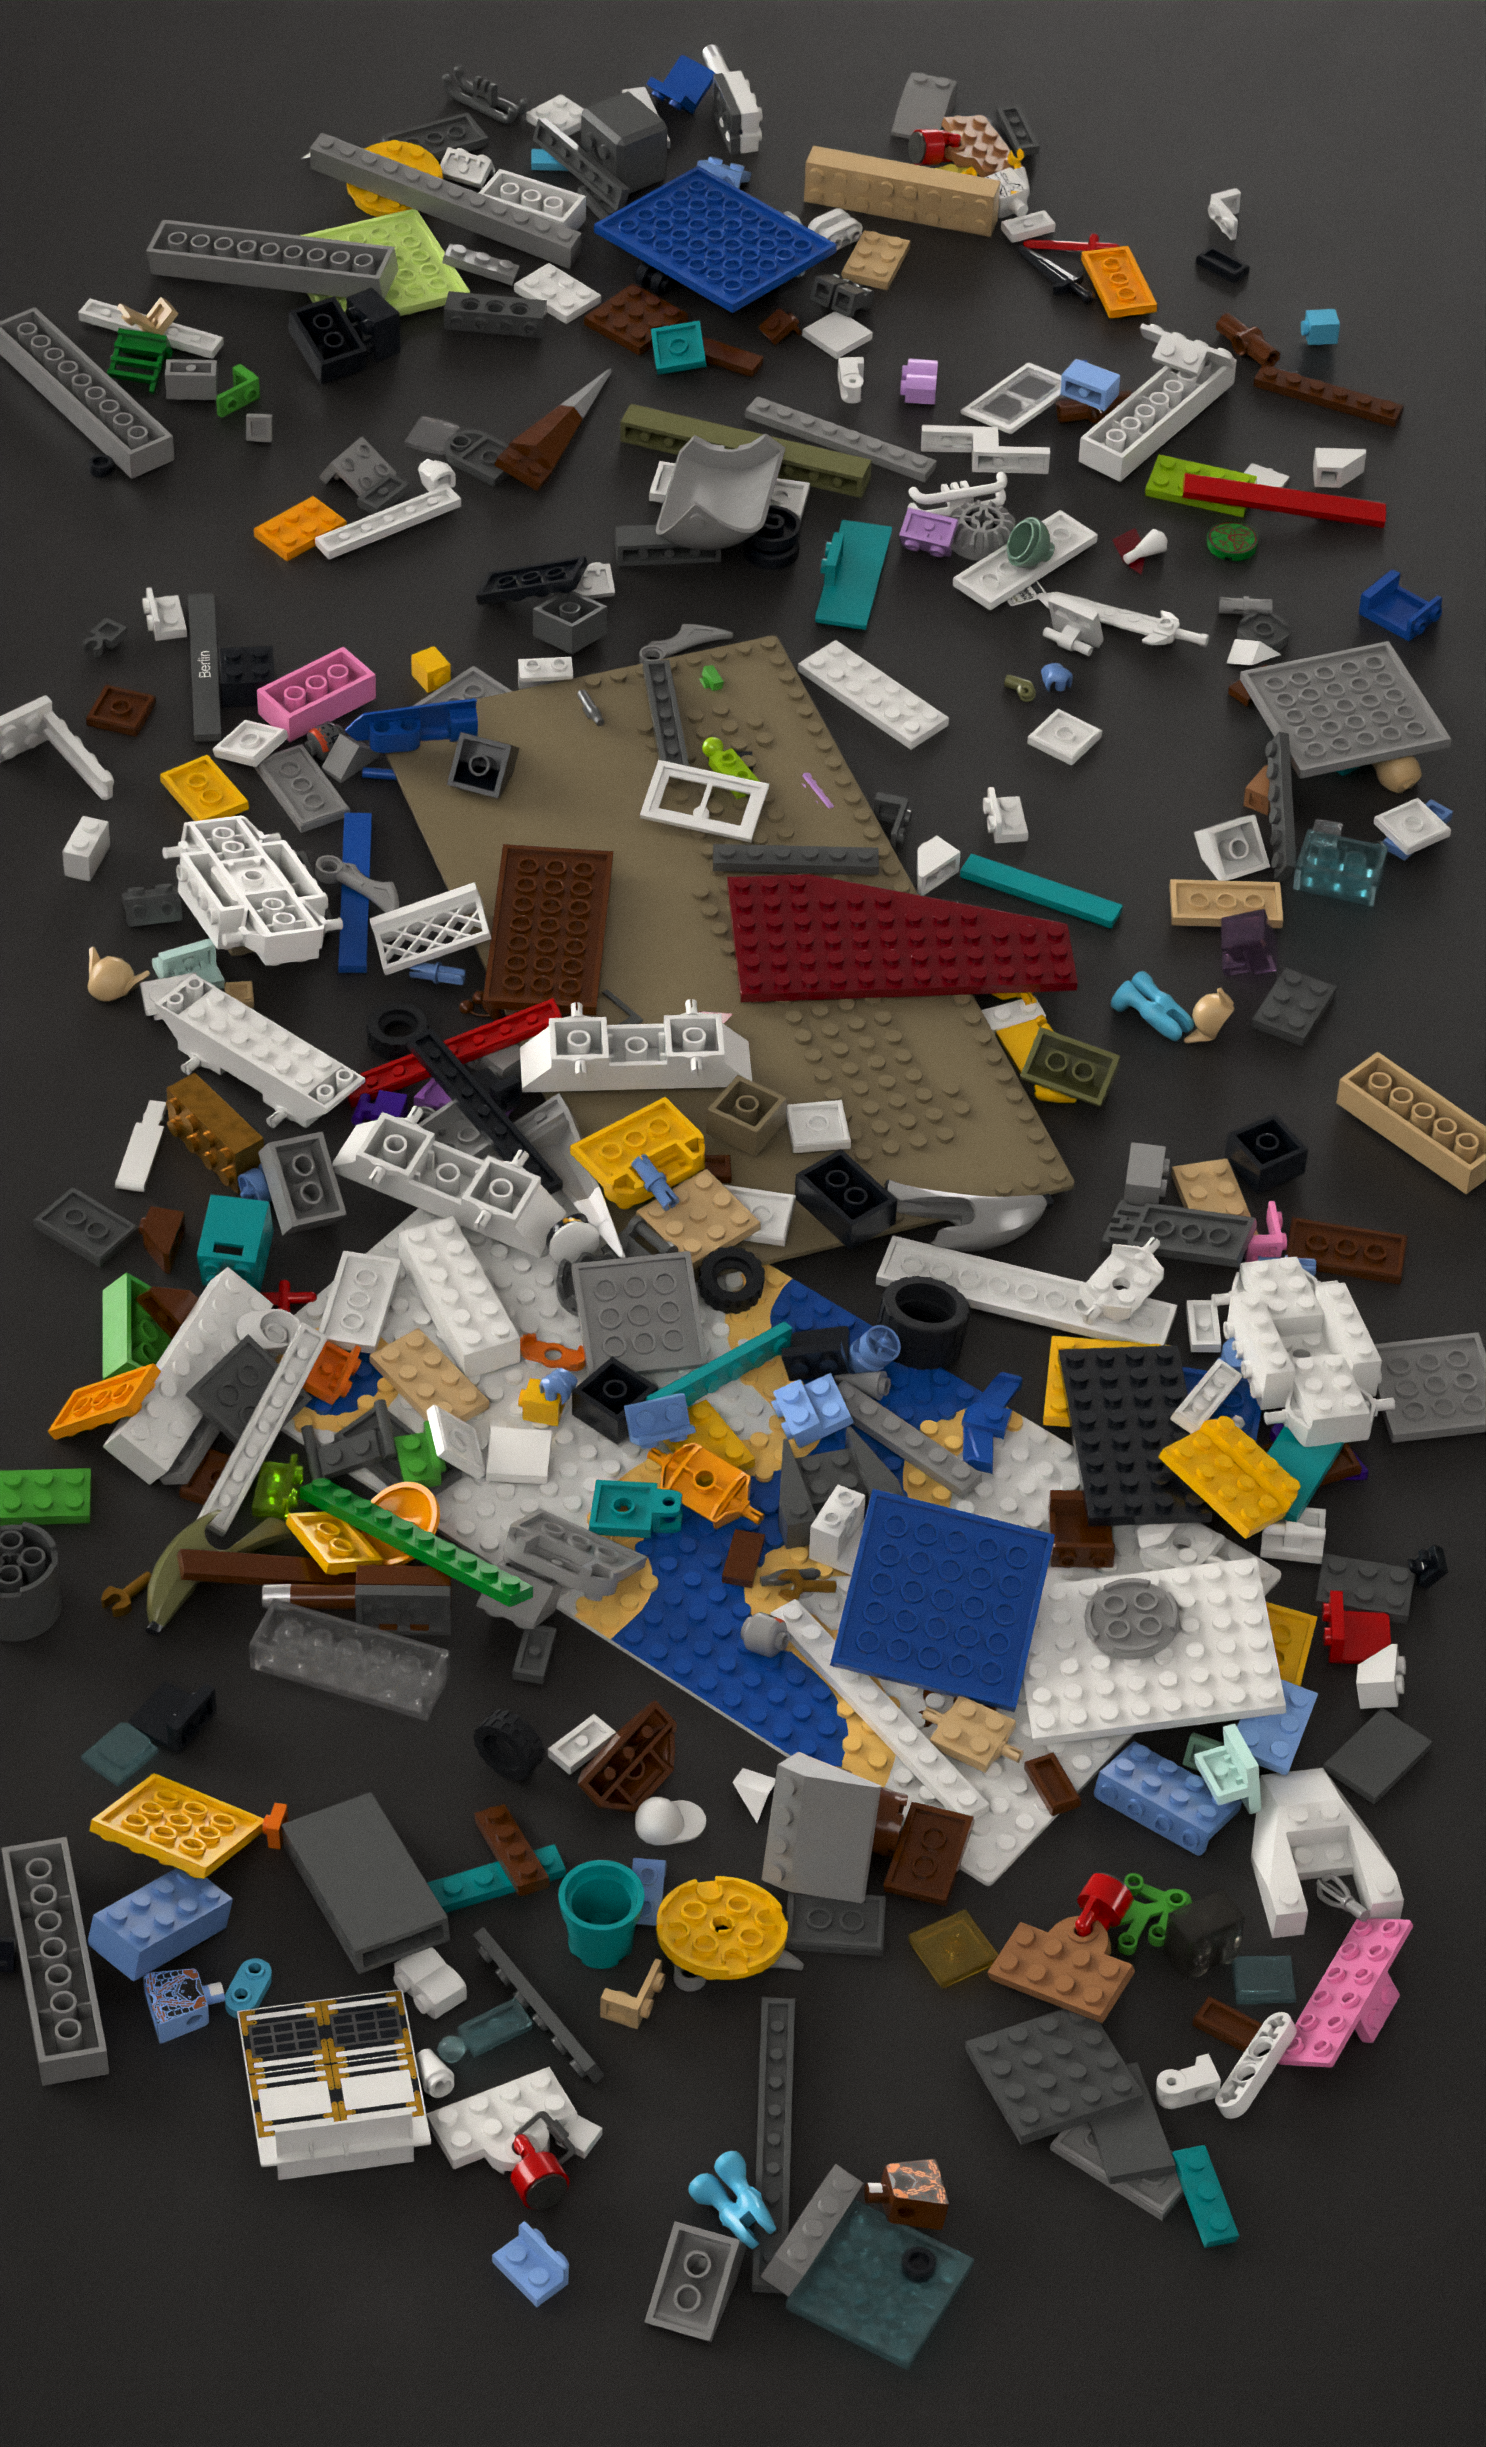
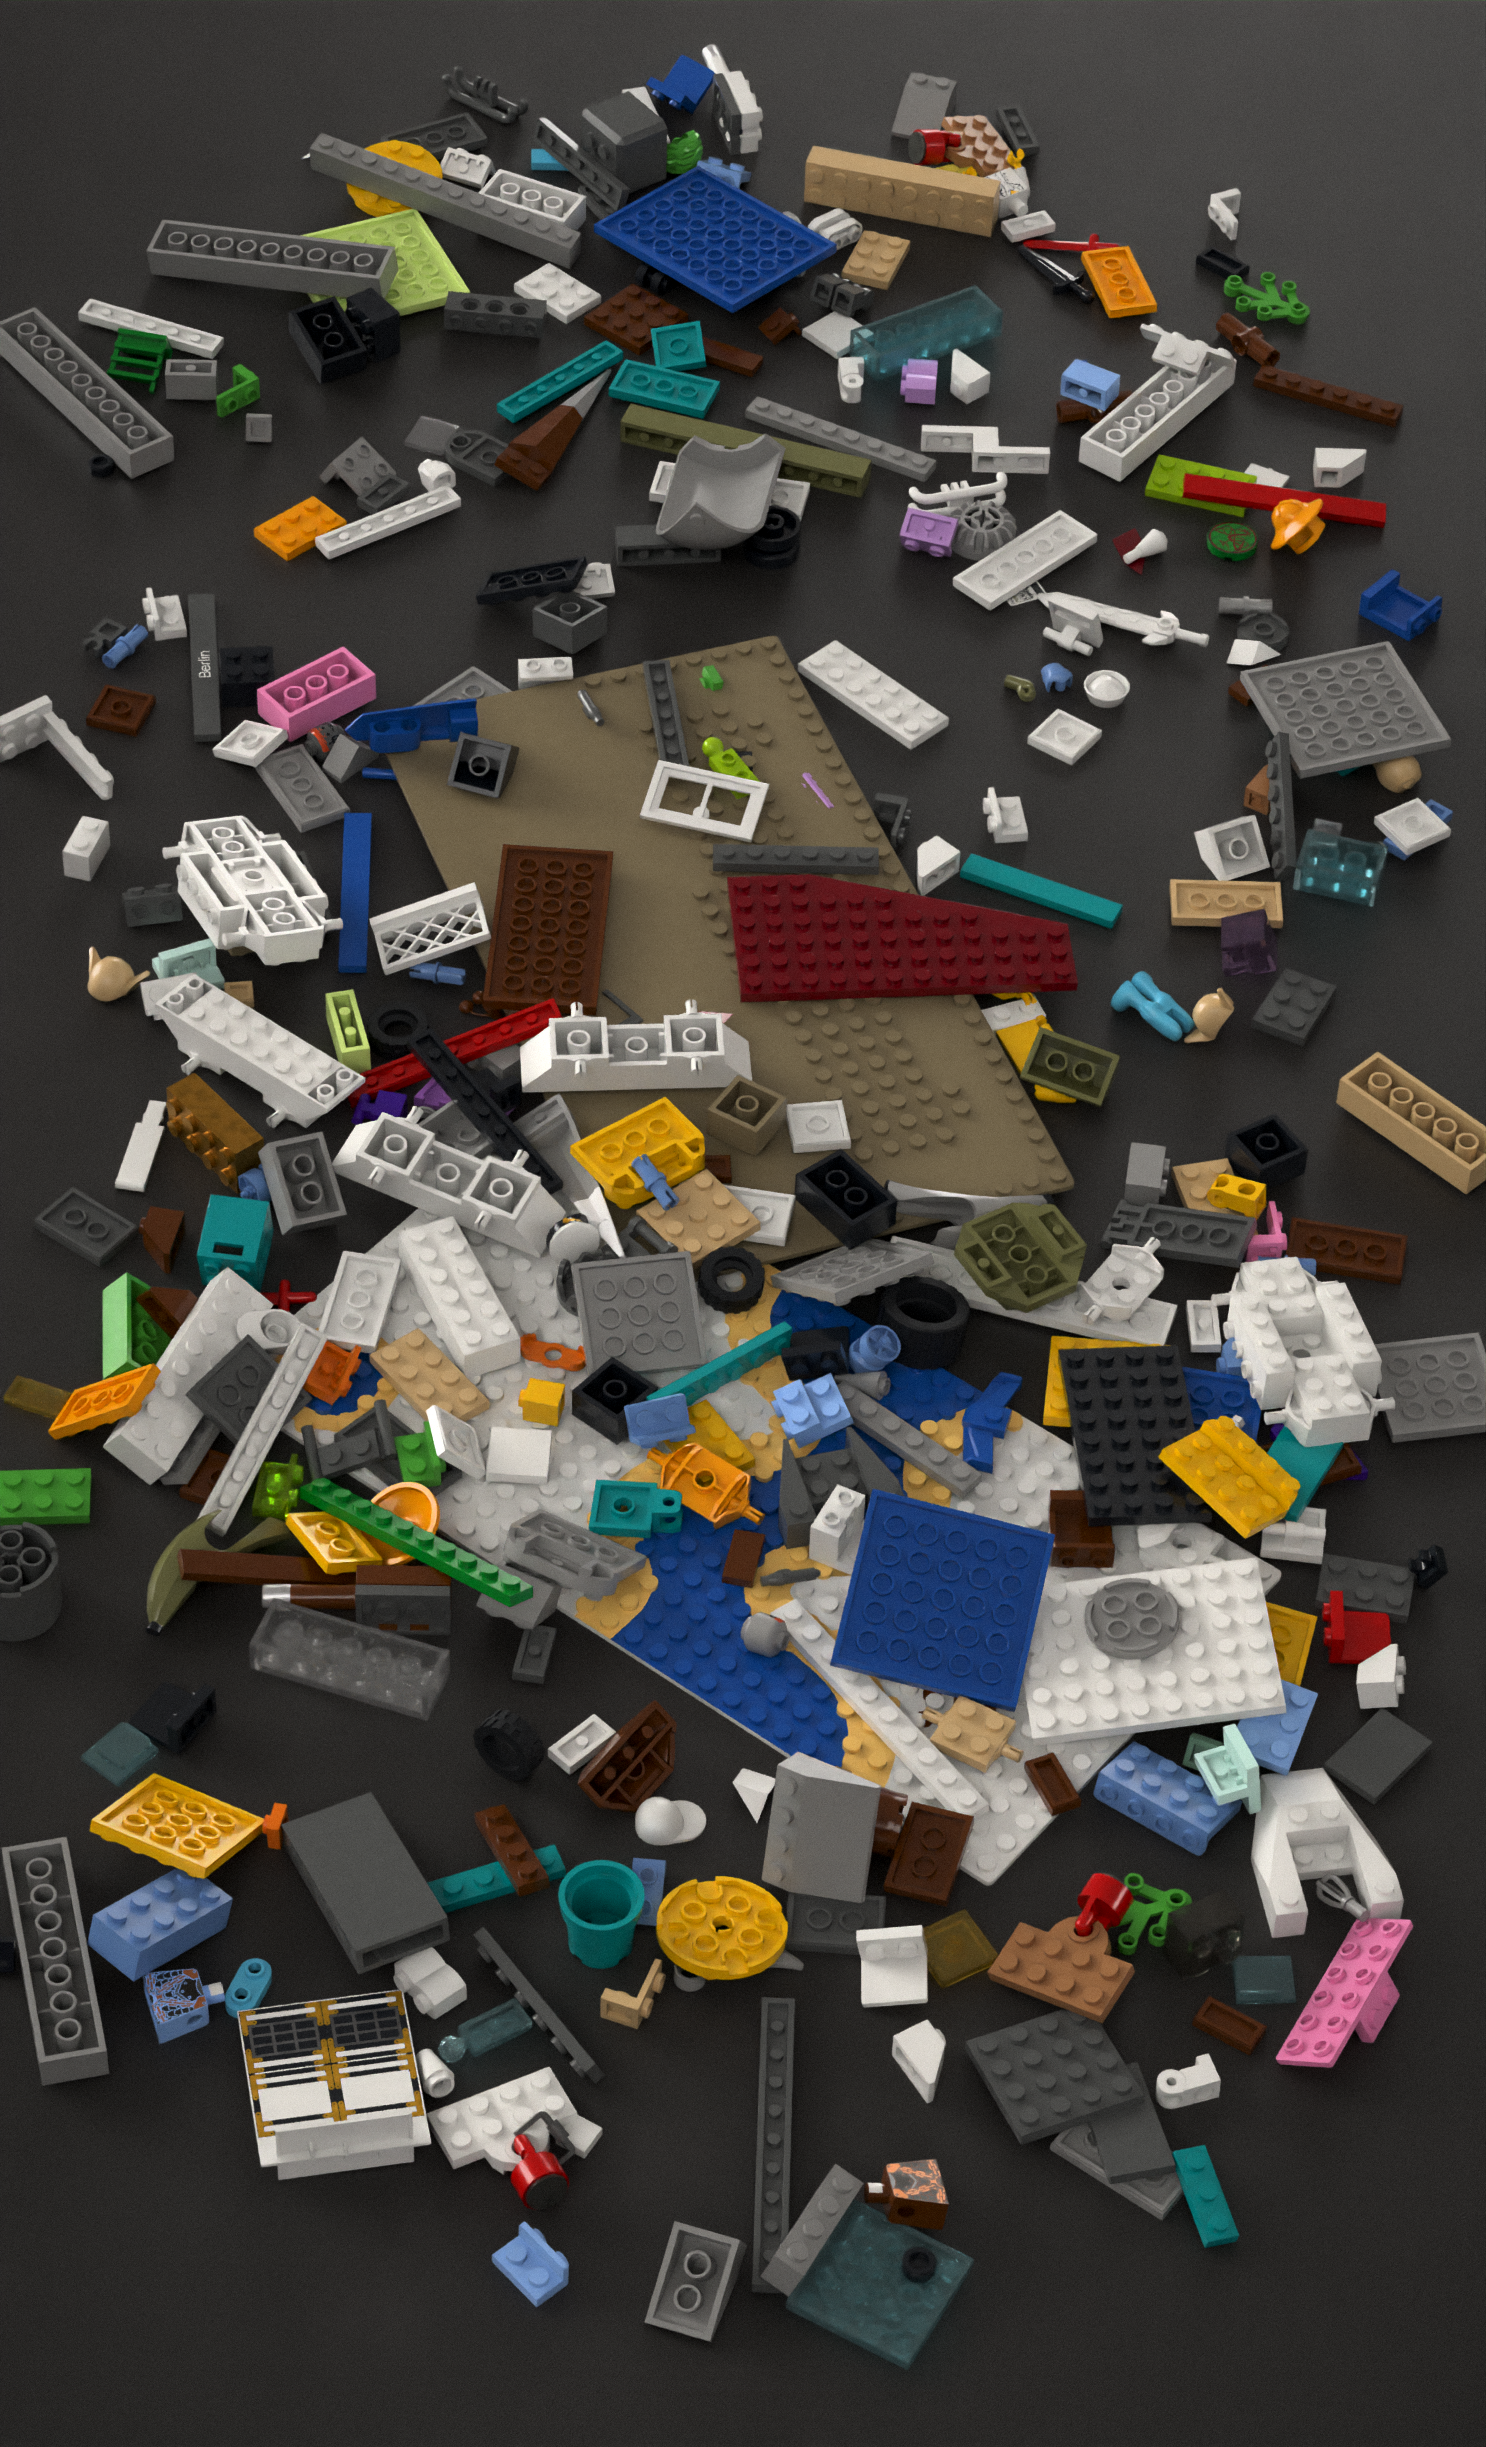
pearl gold bar [101,1571,152,1617] -> none
tan bracket [117,297,179,335] -> none
yellow plate [160,755,249,821] -> none
light grey piece [315,855,399,913] -> none
yellow brick [411,646,451,693] -> none
light grey plate [442,243,520,286] -> none
white plate [526,94,584,136] -> none
medium blue arm [539,1368,578,1405] -> none
light grey piece [639,624,733,664] -> none
medium azure piece [688,2151,776,2249] -> none
pearl gold bar [778,1569,837,1602] -> none
teal bracket [815,520,892,630] -> none
clear door [960,362,1063,434] -> none
sand green piece [1007,517,1055,568] -> none
white tile [1170,1359,1243,1434] -> none
white beam [1215,2012,1297,2119] -> none
medium azure brick [1301,309,1340,346] -> none
none -> clear yellow tile [4,1375,72,1419]
none -> medium blue pin [102,624,149,669]
none -> yellowish green brick [325,989,371,1074]
none -> teal plate [497,340,623,423]
none -> teal plate [608,359,720,419]
none -> bright green hair [666,130,703,175]
none -> light grey plate [770,1238,934,1306]
none -> clear light blue brick [849,285,1003,381]
none -> white bracket [856,1925,928,2008]
none -> white slope [892,2019,946,2104]
none -> white slope [950,348,990,404]
none -> olive piece [954,1202,1087,1313]
none -> white hat [1084,670,1130,708]
none -> yellow leg [1207,1174,1266,1221]
none -> bright green plant [1224,272,1310,324]
none -> light orange helmet [1270,499,1326,555]

